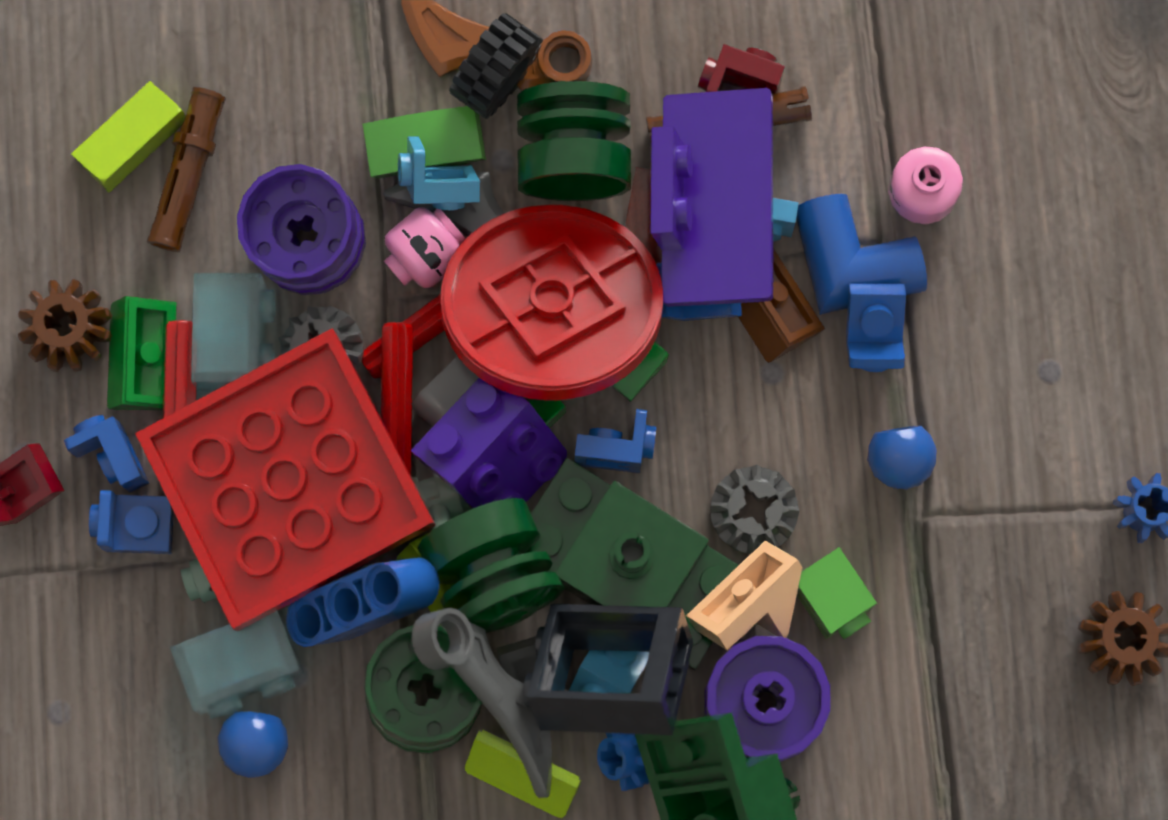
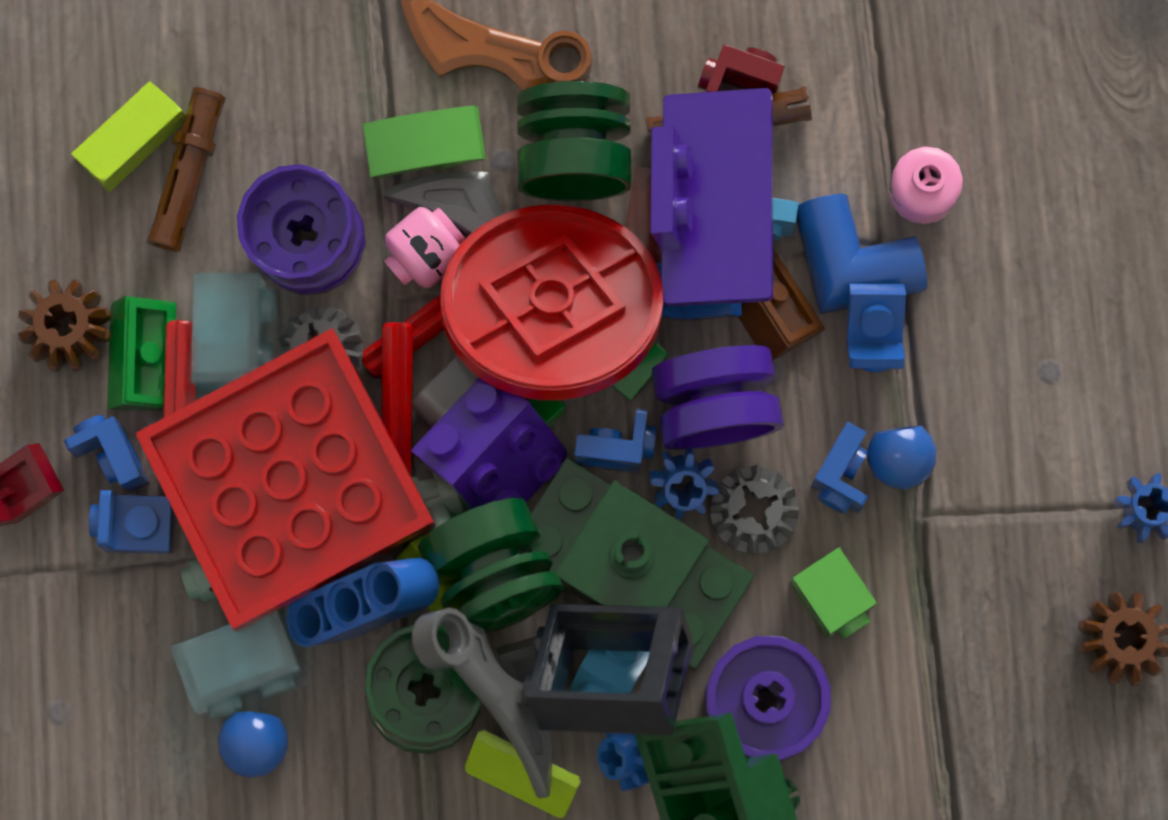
dark azure bracket [398,136,480,210] -> none
black tyre [449,13,543,119] -> none
light nougat slope [686,541,802,651] -> none
none -> blue gear [649,446,719,519]
none -> dark purple wheel [651,345,784,450]
none -> blue bracket [810,421,868,514]

